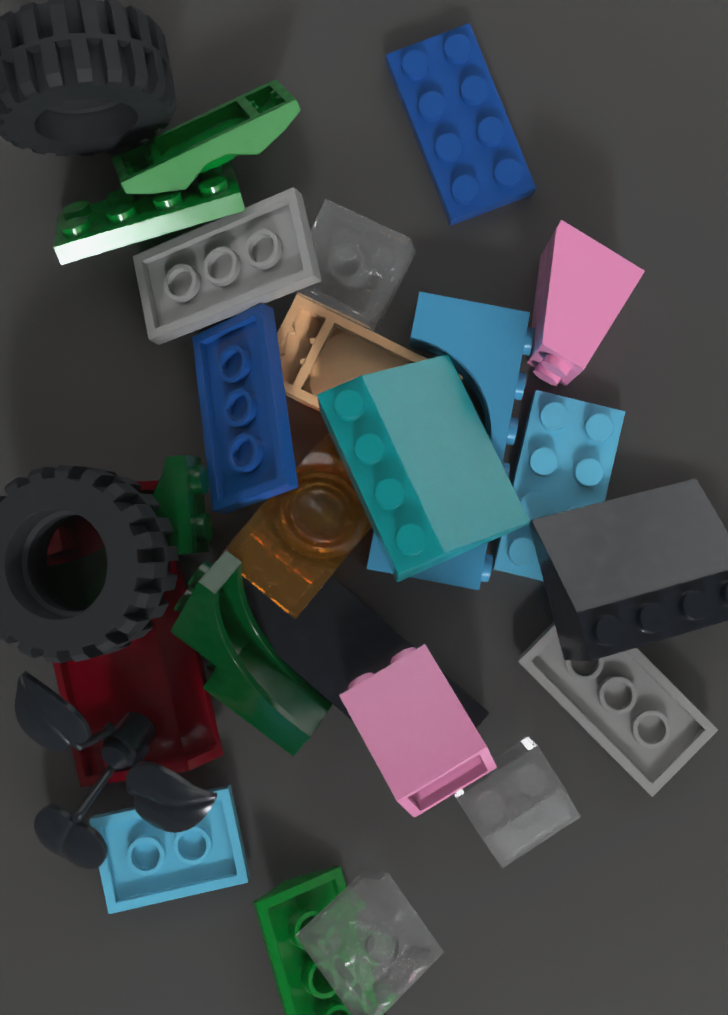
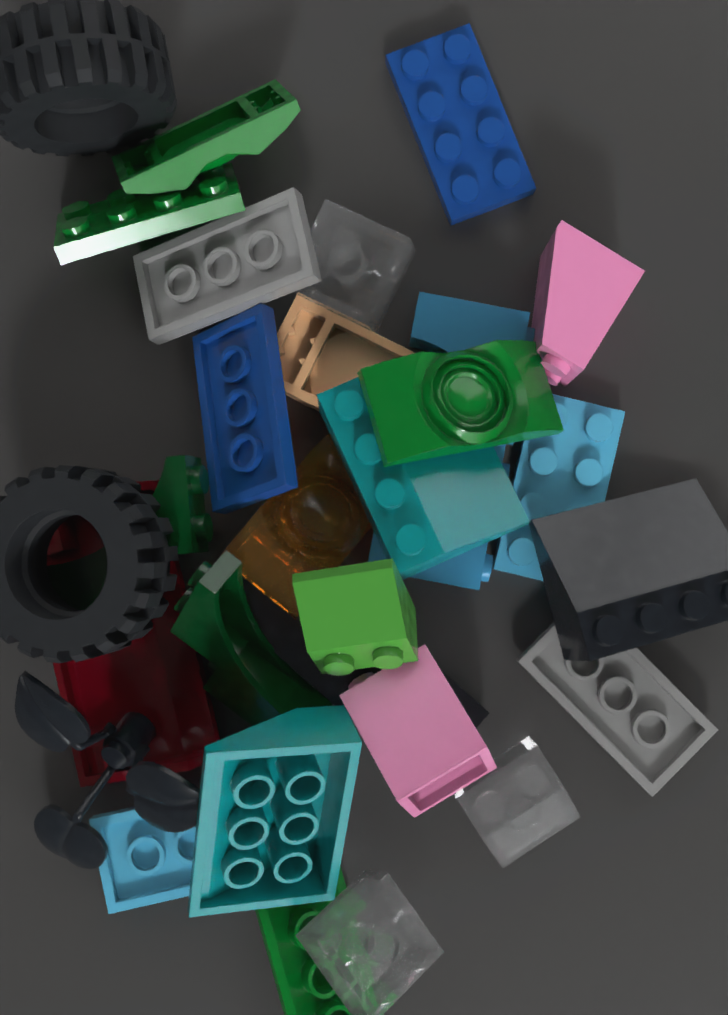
none -> teal slope [187,705,362,918]
none -> bright green slope [292,558,418,676]
none -> green slope [357,340,564,467]

